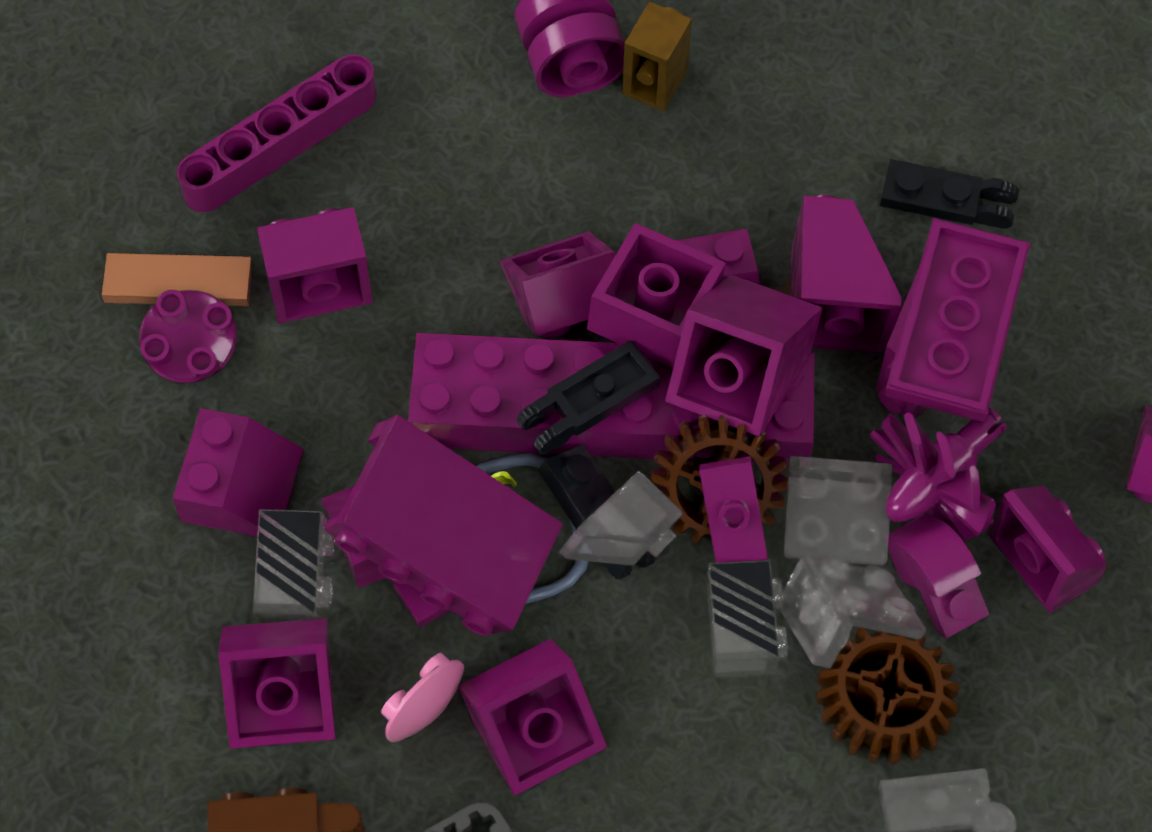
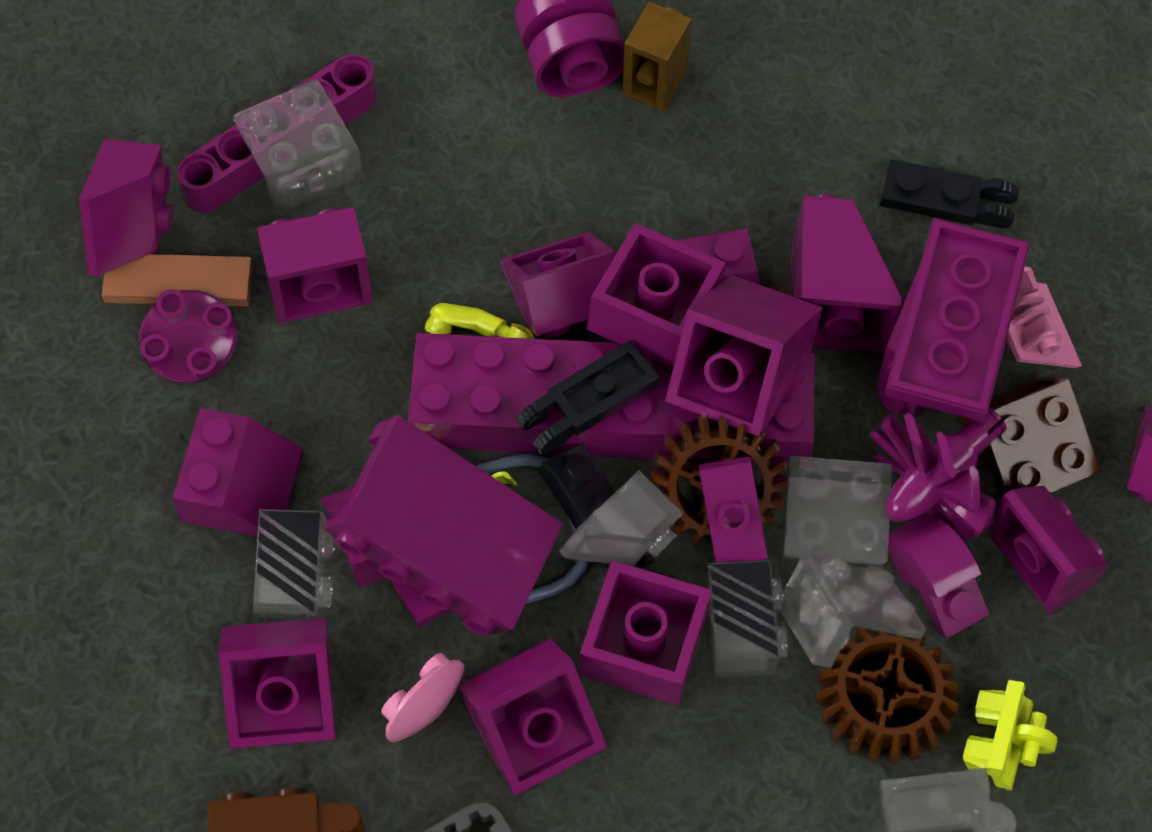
none -> magenta slope [79,139,174,276]
none -> clear bracket [233,79,363,215]
none -> neon yellow arm [425,303,534,339]
none -> magenta brick [579,560,712,706]
none -> bracket [959,376,1099,494]
none -> neon yellow hips [963,680,1058,791]
none -> bright pink hinge [1006,267,1082,368]

